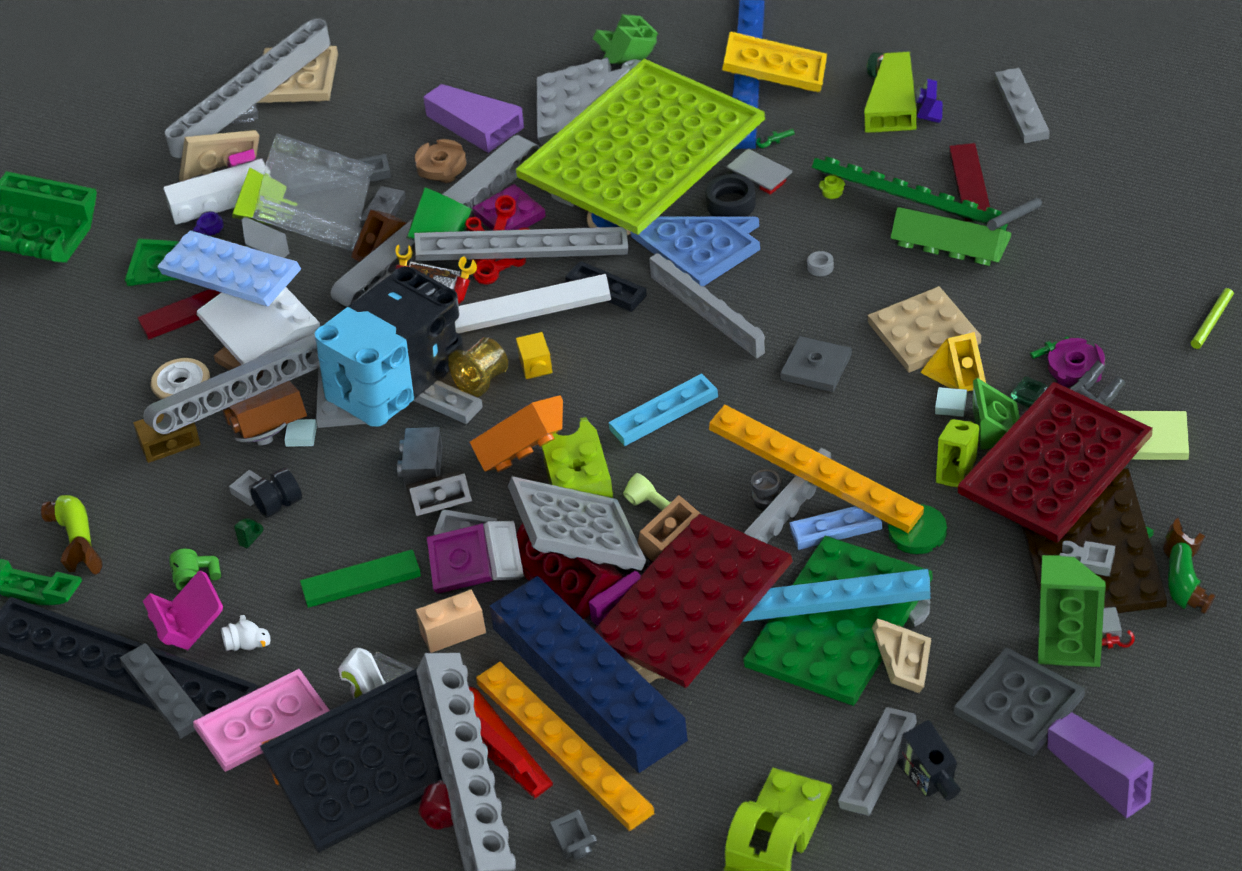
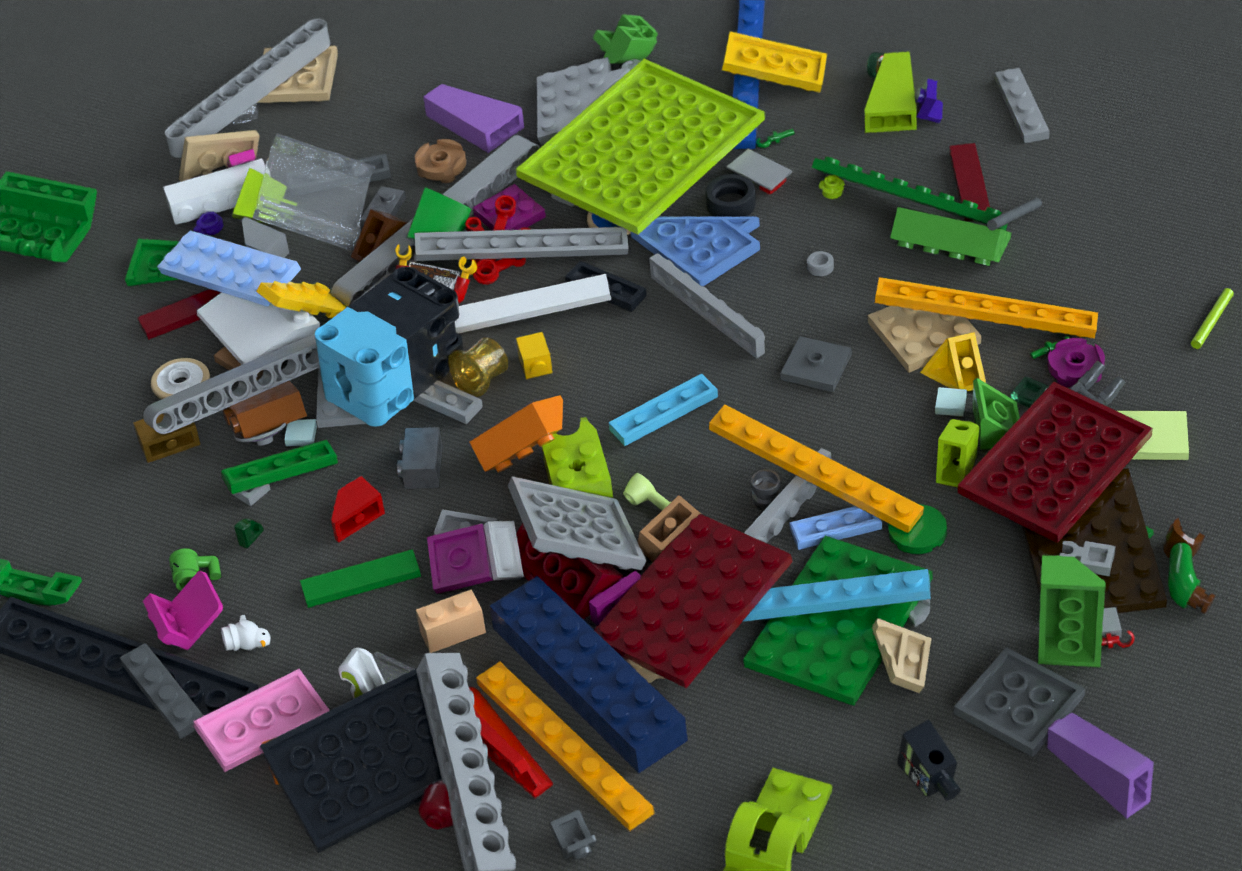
piece [41,495,103,575] -> none
black wheel [249,467,302,518] -> none
brick [406,470,472,516] -> none
light grey plate [838,707,917,816] -> none
none -> green tile [221,440,338,494]
none -> yellow wing [256,281,347,318]
none -> red slope [331,476,385,543]
none -> light orange plate [875,277,1098,339]

